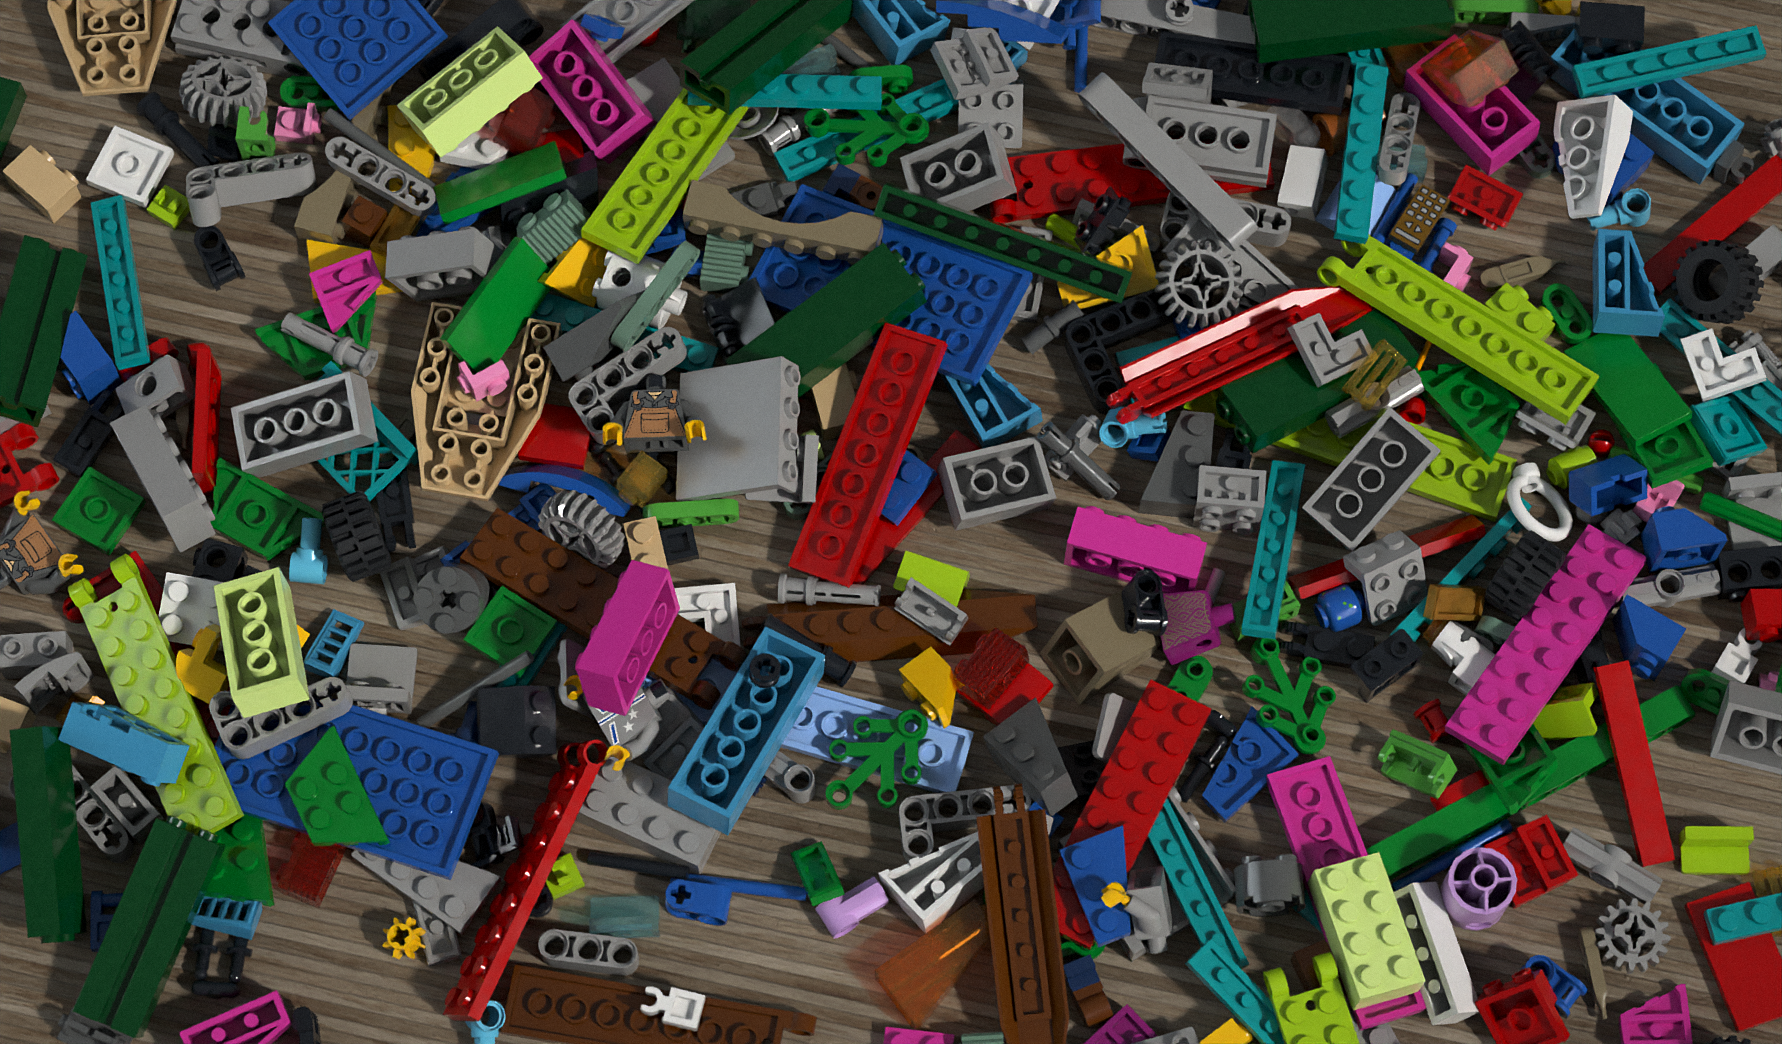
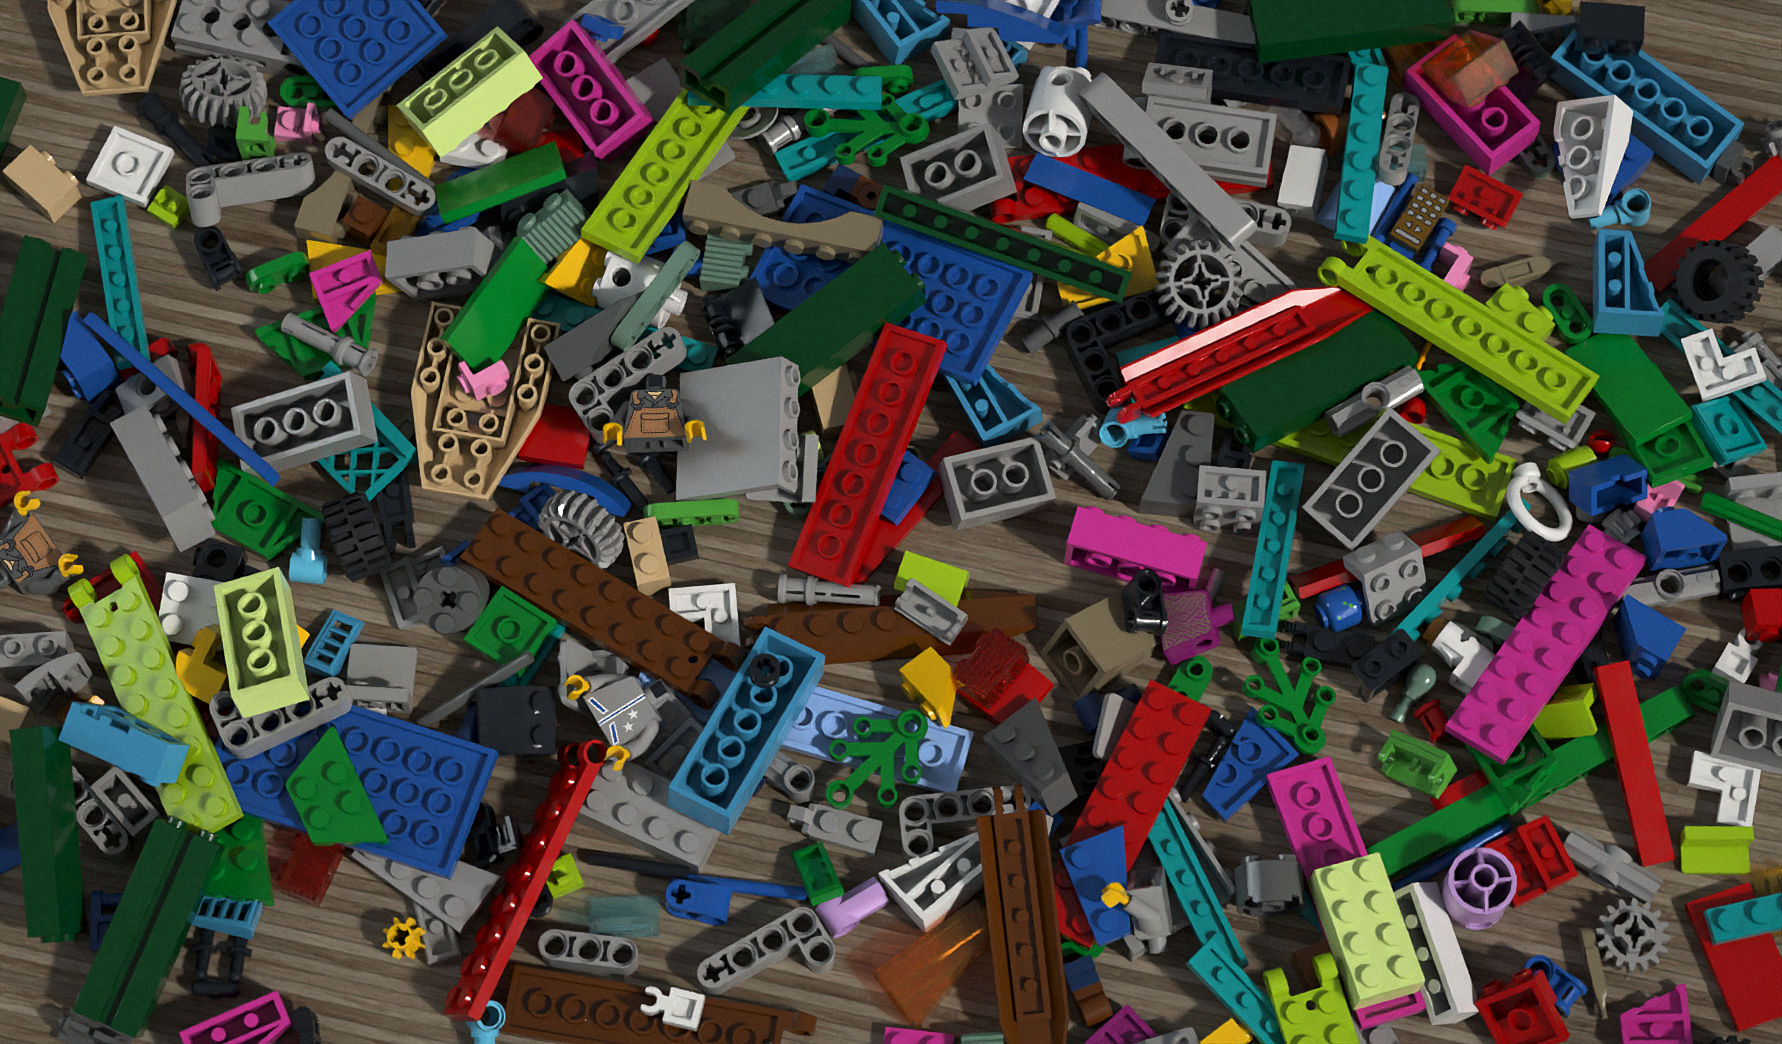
green plate [52,466,146,556] -> none
dark pink brick [575,560,680,716] -> none
clear yellow brick [616,450,668,509] -> none
black pin [758,613,857,688] -> none
black hinge [1074,186,1132,256] -> none
light grey plate [1288,313,1377,388] -> none
clear yellow tile [1342,339,1408,411] -> none
pearl gold tile [1423,584,1486,621] -> none
teal plate [1571,25,1767,99] -> none
none -> blue tile [82,312,281,487]
none -> green plate [245,252,310,294]
none -> light grey beam [697,907,835,996]
none -> light grey hinge [787,803,883,856]
none -> white cylinder [1023,66,1093,158]
none -> blue sticker [1023,153,1156,226]
none -> dark blue pin [1072,683,1142,736]
none -> sand green piece [1390,663,1437,724]
none -> white plate [1687,751,1761,826]

